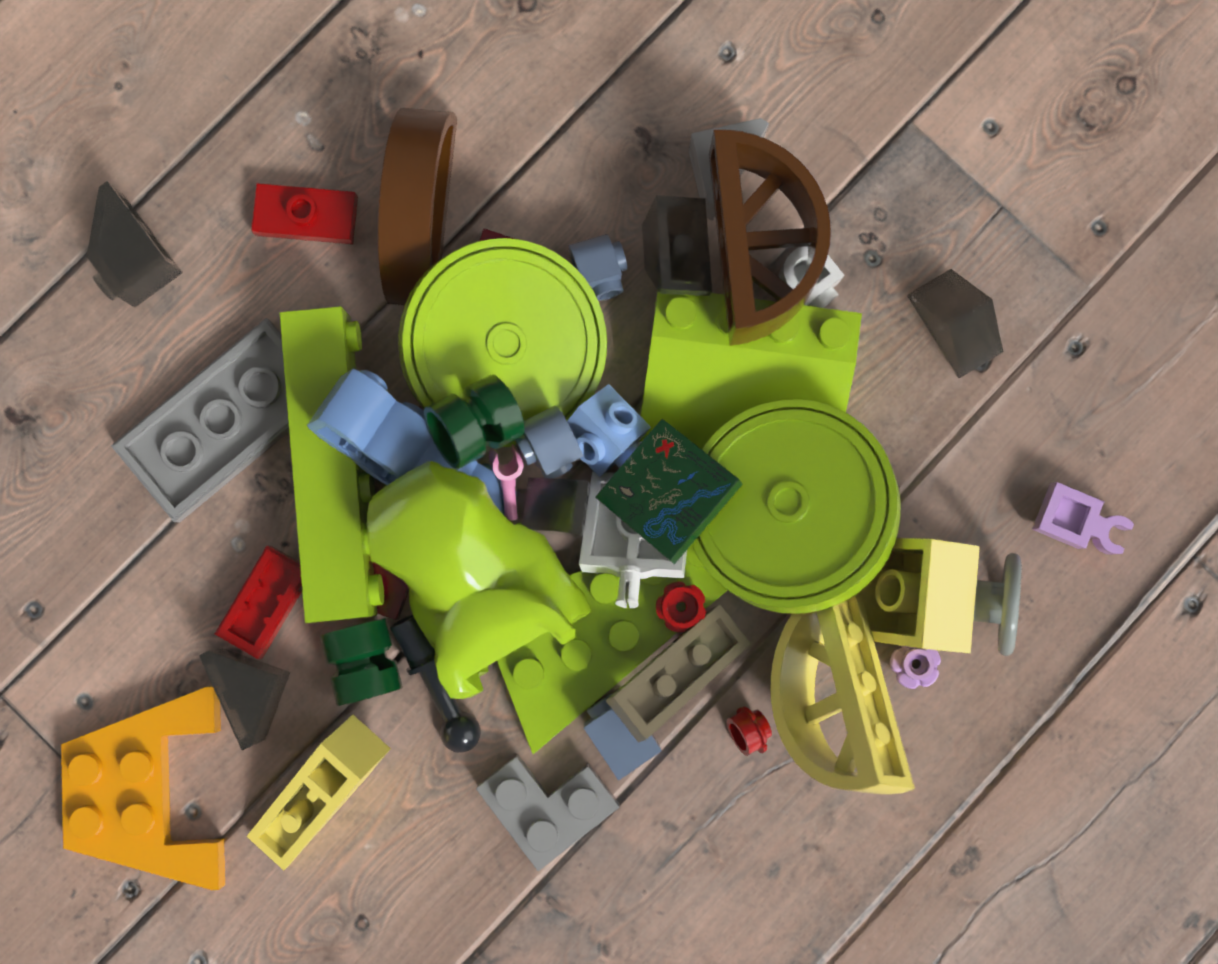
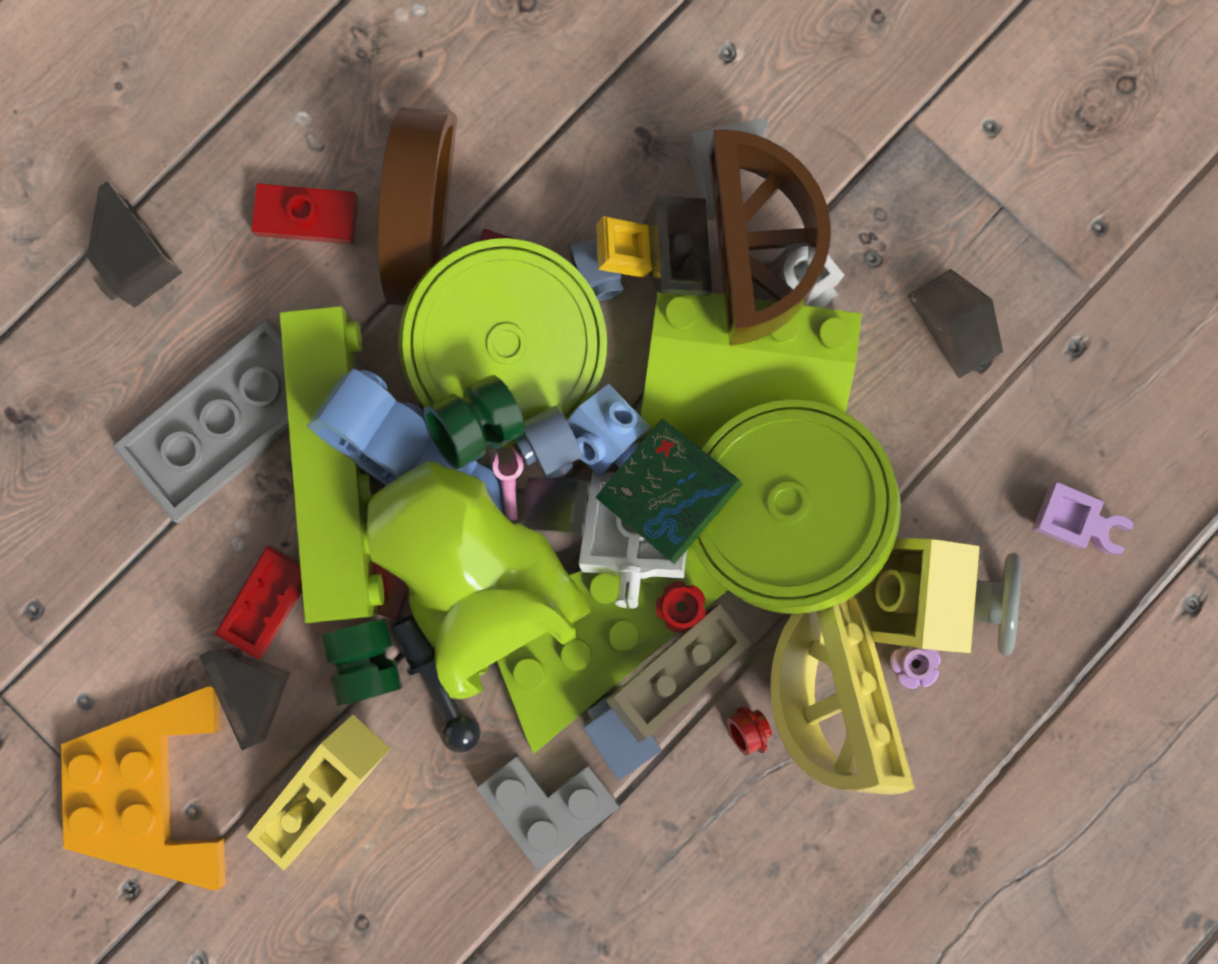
none -> yellow tile [596,216,652,278]

